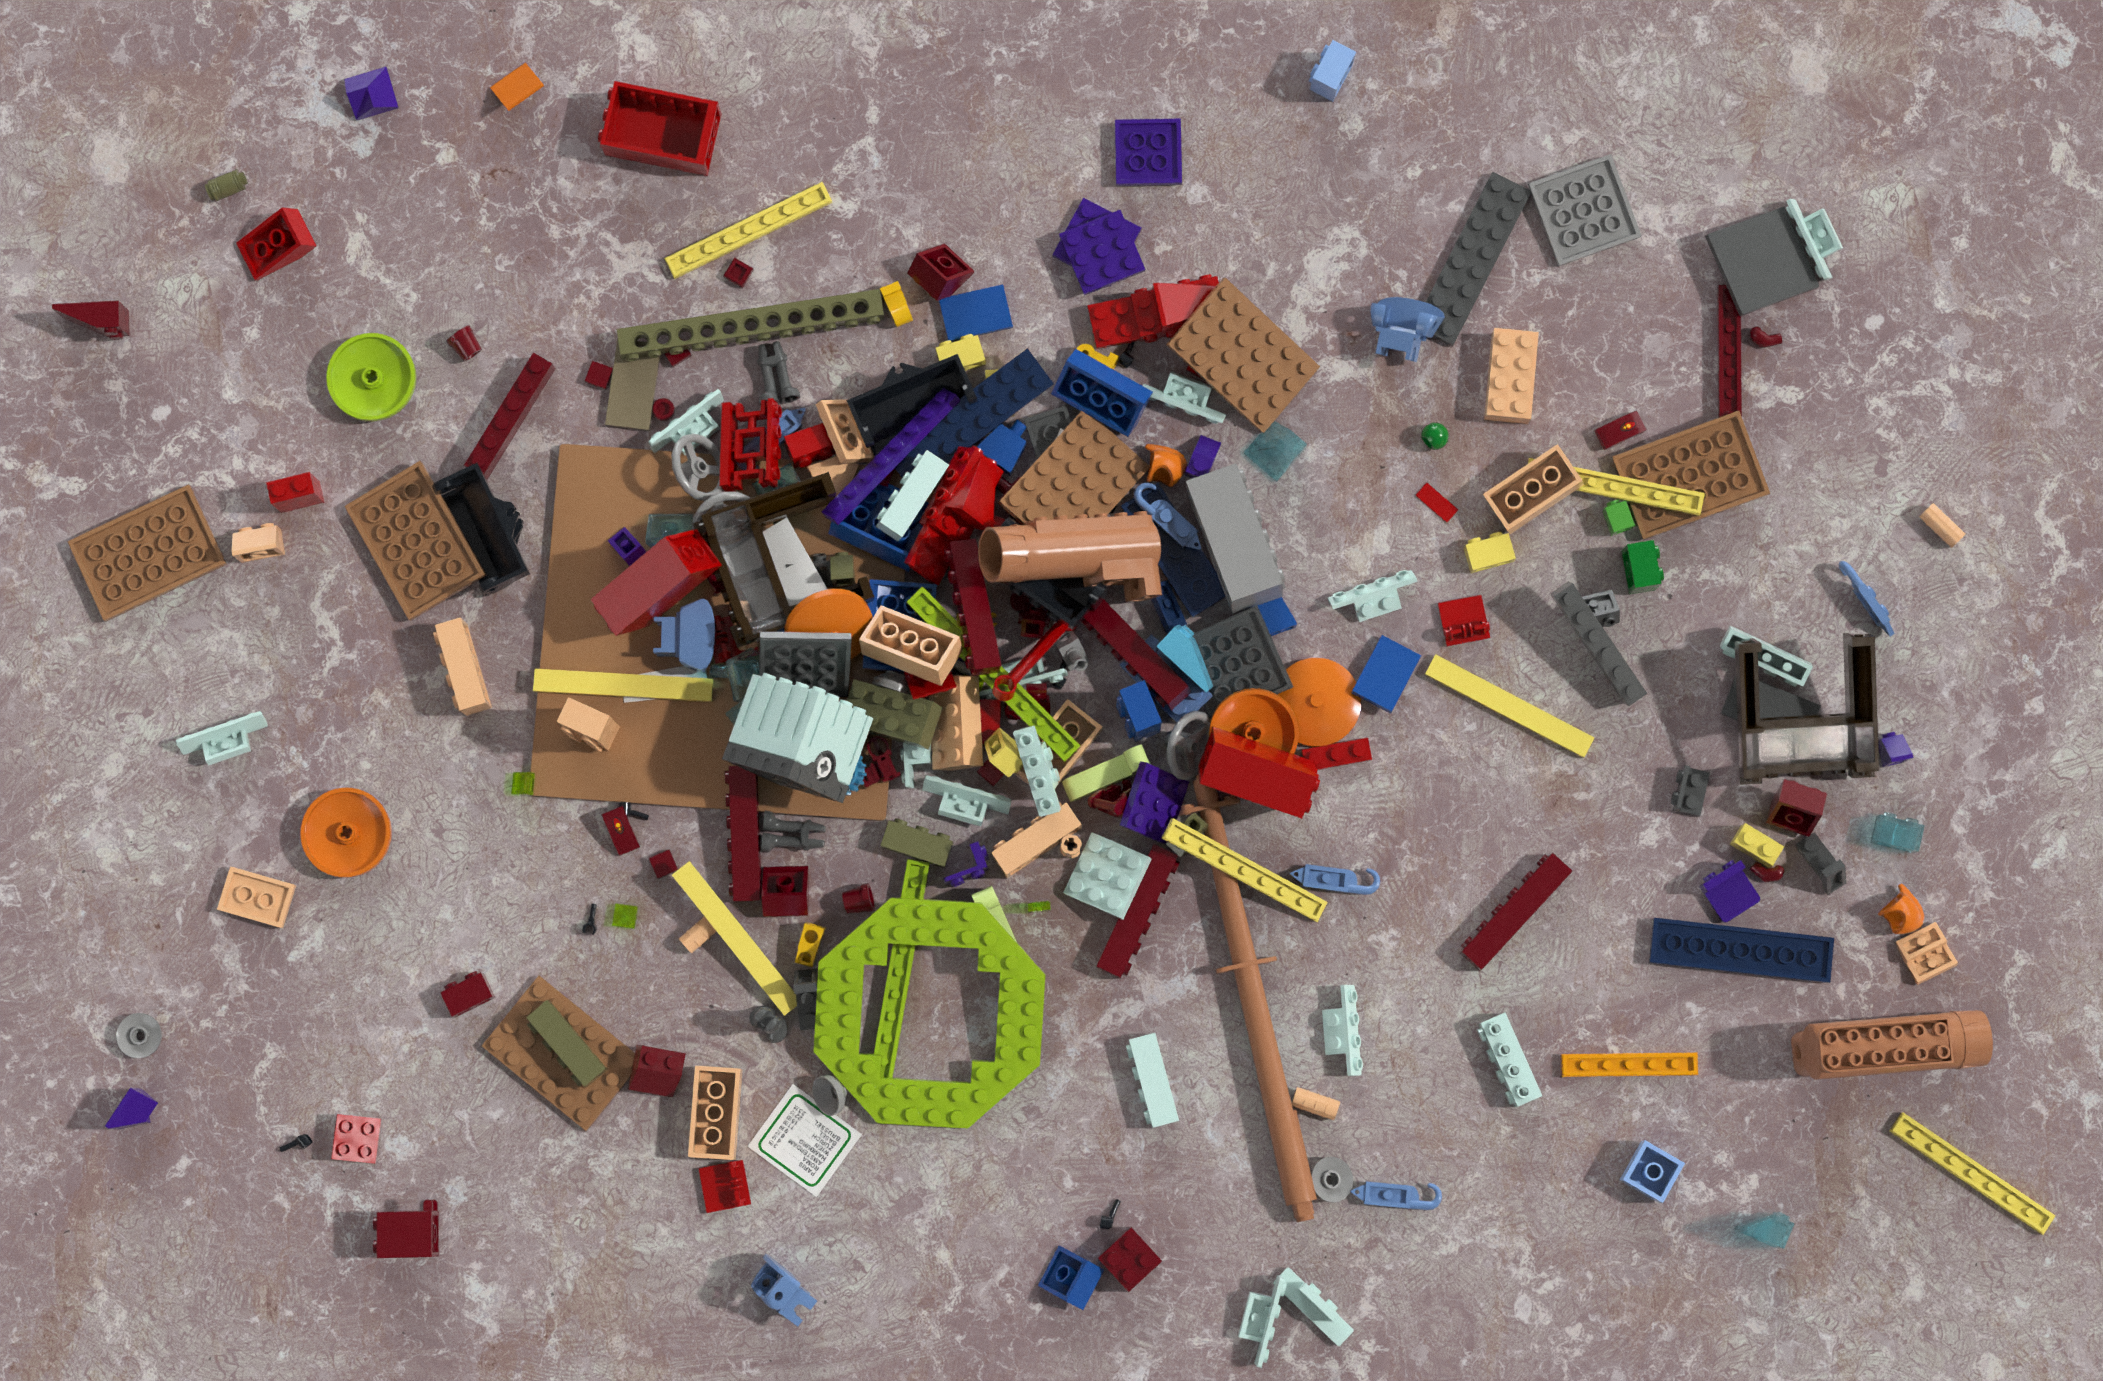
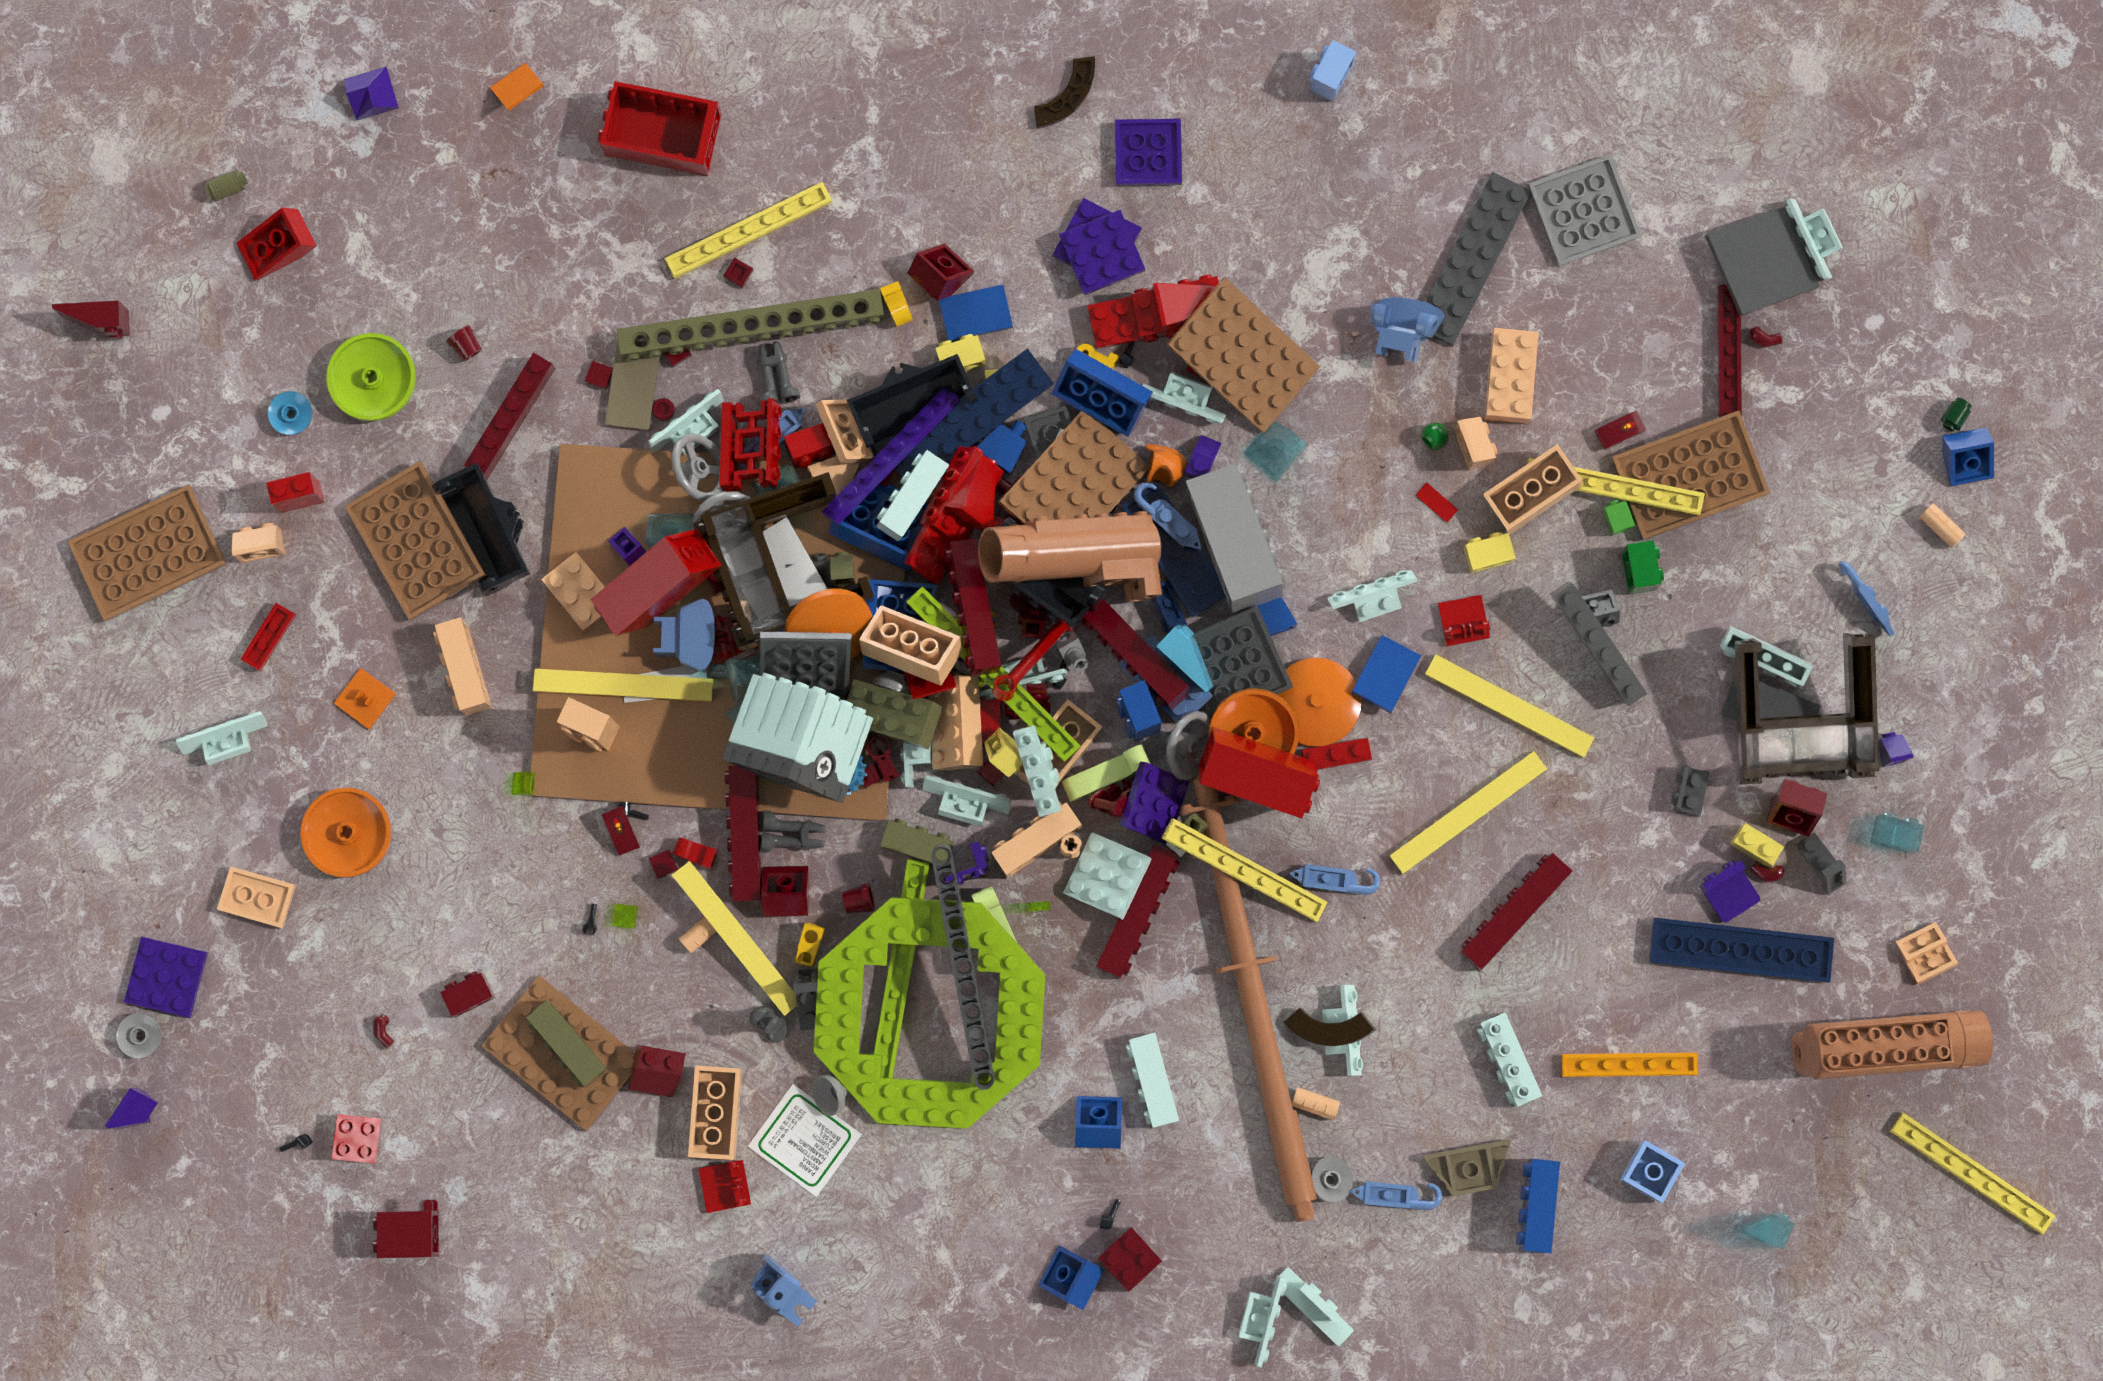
orange piece [1878,883,1924,934] -> none
none -> dark purple plate [124,936,208,1018]
none -> red plate [241,603,296,672]
none -> dark azure dish [268,391,313,435]
none -> orange piece [334,668,396,730]
none -> dark red arm [373,1014,395,1049]
none -> light nougat plate [541,552,605,631]
none -> red leg [672,837,718,870]
none -> dark grey beam [932,844,995,1090]
none -> dark brown tile [1034,56,1095,129]
none -> blue slope [1075,1096,1122,1149]
none -> dark brown tile [1283,1008,1376,1046]
none -> light yellow tile [1389,751,1547,874]
none -> dark tan wing [1423,1140,1510,1197]
none -> light nougat slope [1454,417,1498,471]
none -> blue brick [1516,1159,1560,1254]
none -> dark green brick [1941,397,1972,432]
none -> blue slope [1942,427,1994,487]

